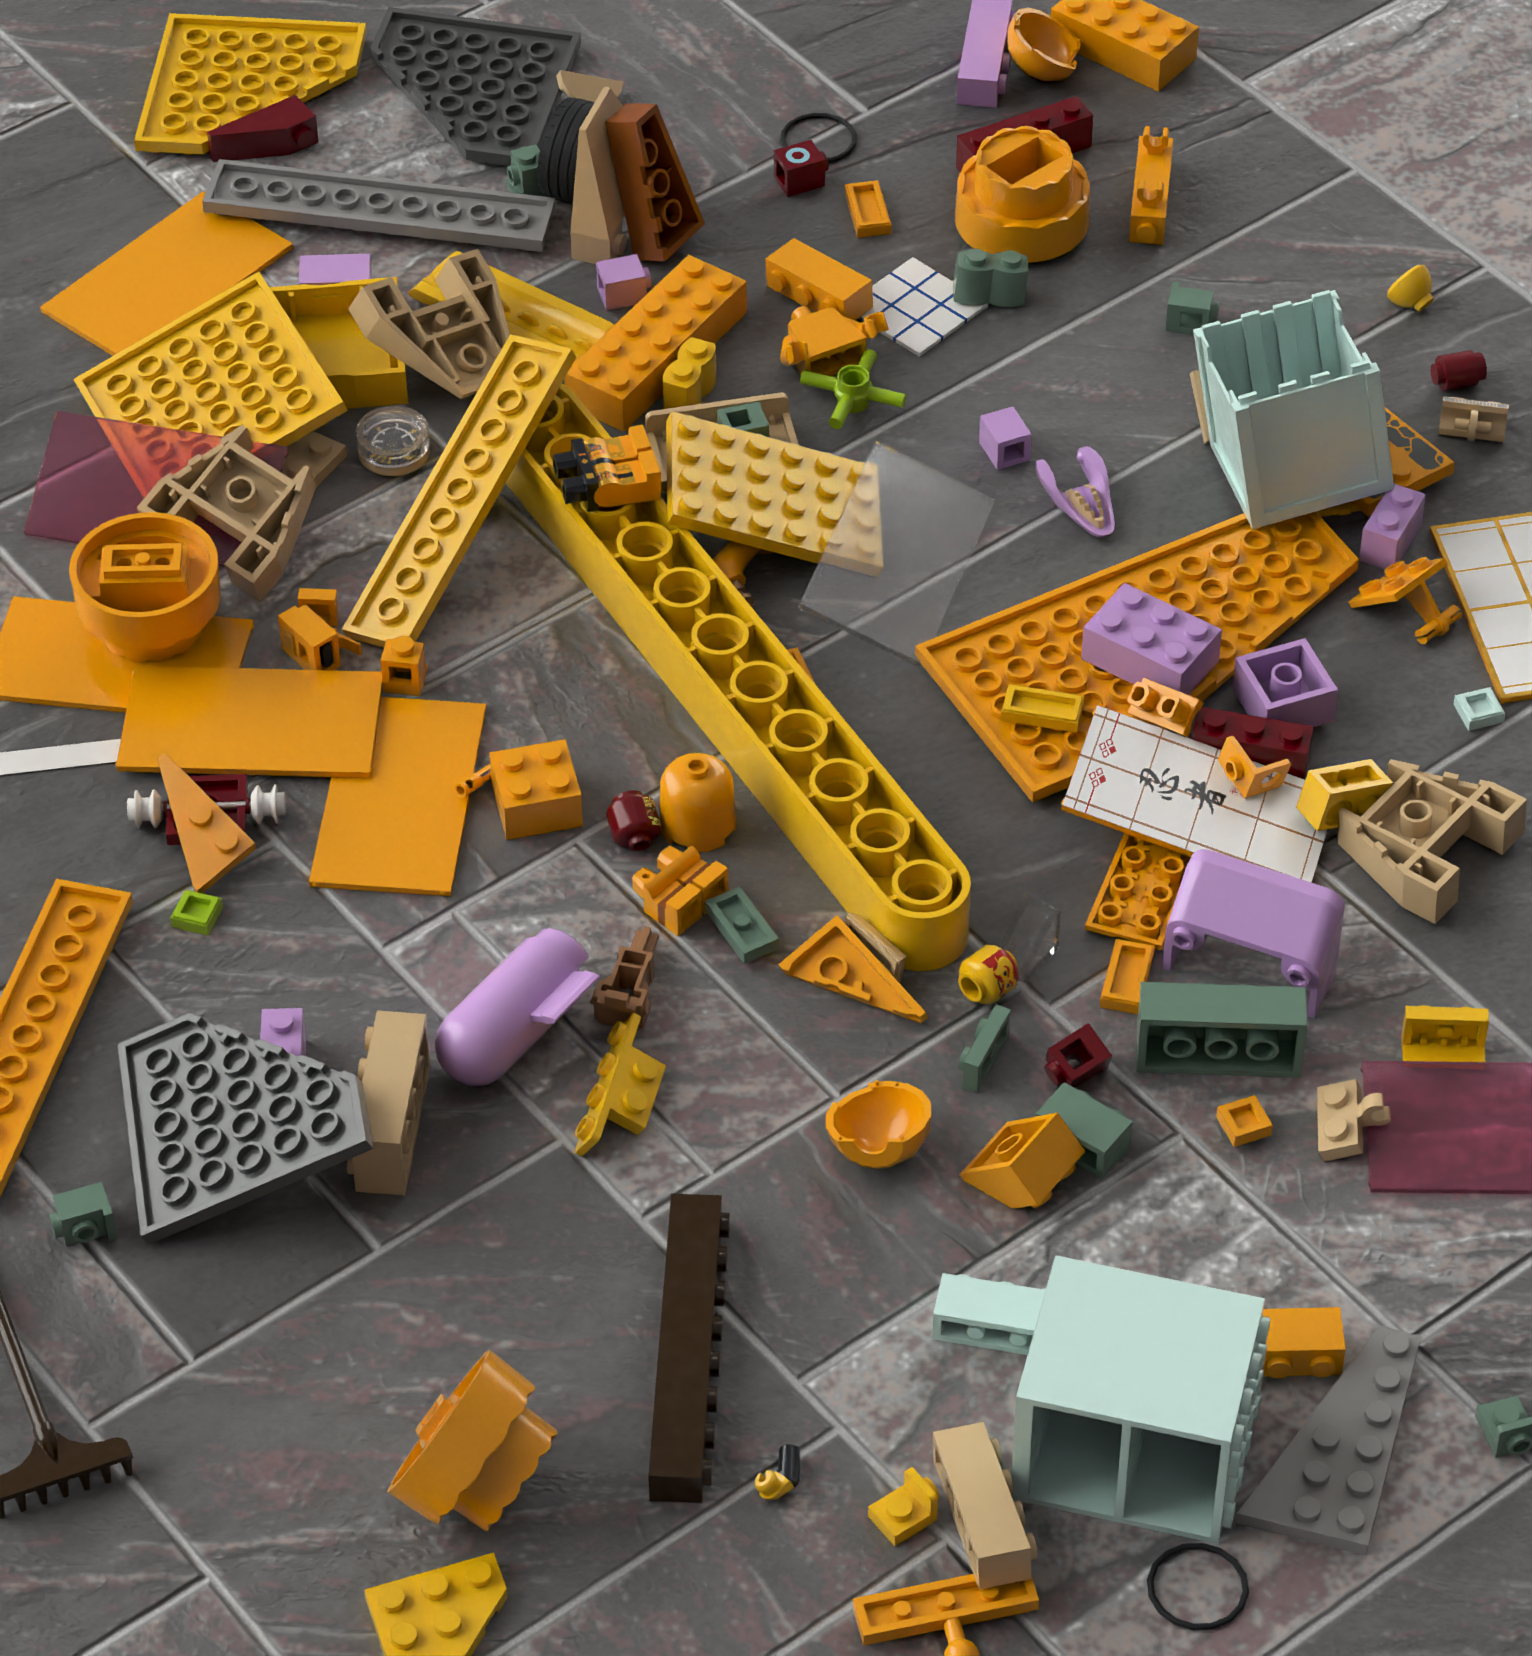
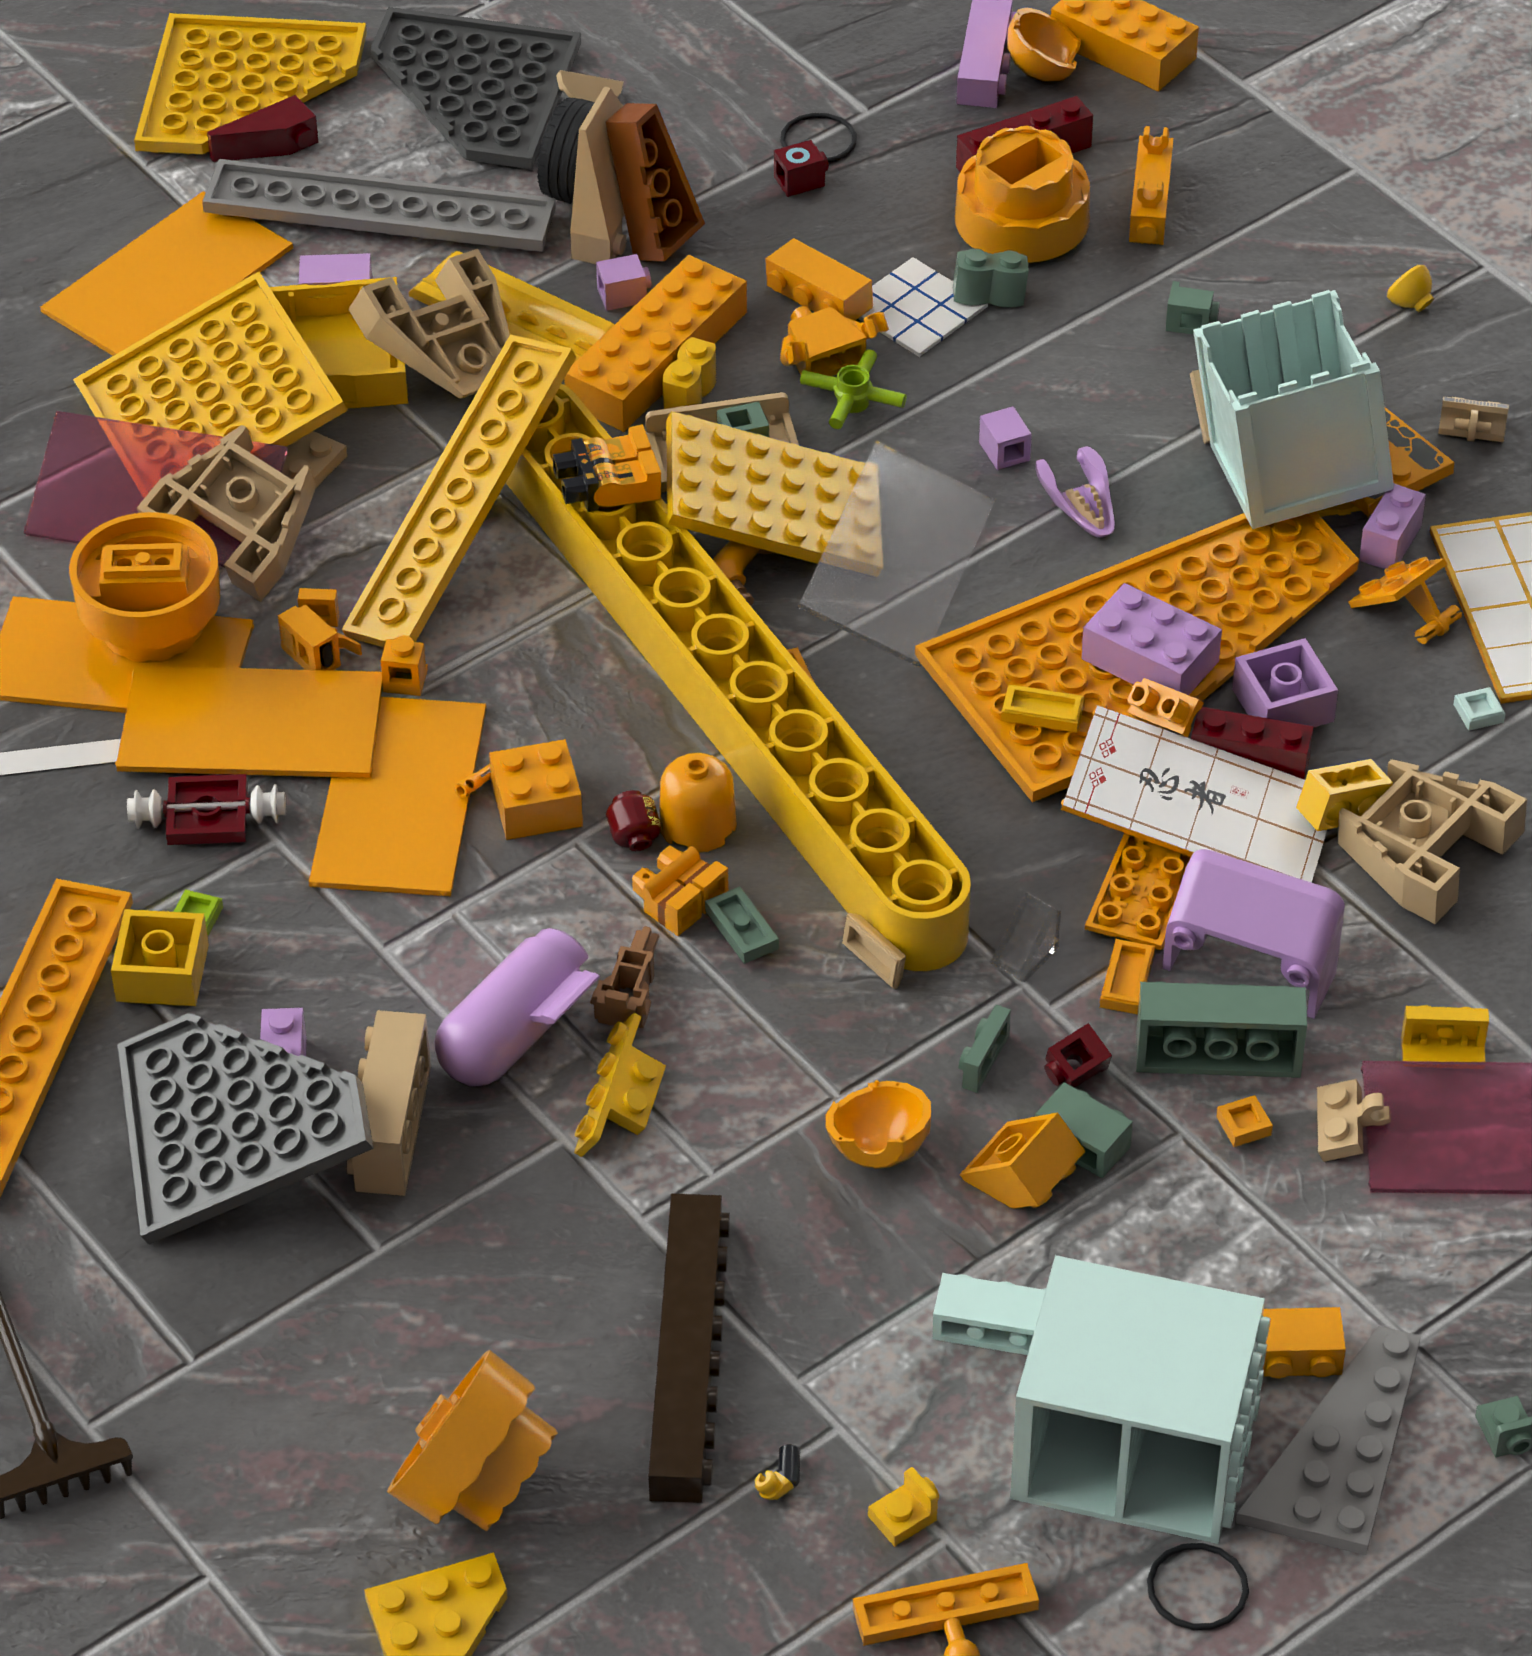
sand green brick [49,1182,117,1246] -> none
light orange wing [157,752,256,893] -> none
clear piece [356,405,430,476] -> none
sand green brick [506,144,548,197] -> none
light orange wing [778,915,928,1024] -> none
light orange tile [845,180,892,238] -> none
tan brick [933,1422,1037,1590] -> none
yellow head [958,945,1019,1005] -> none
light orange bracket [1218,736,1291,799] -> none
dark red brick [1430,350,1487,391] -> none
none -> yellow brick [111,909,209,1006]

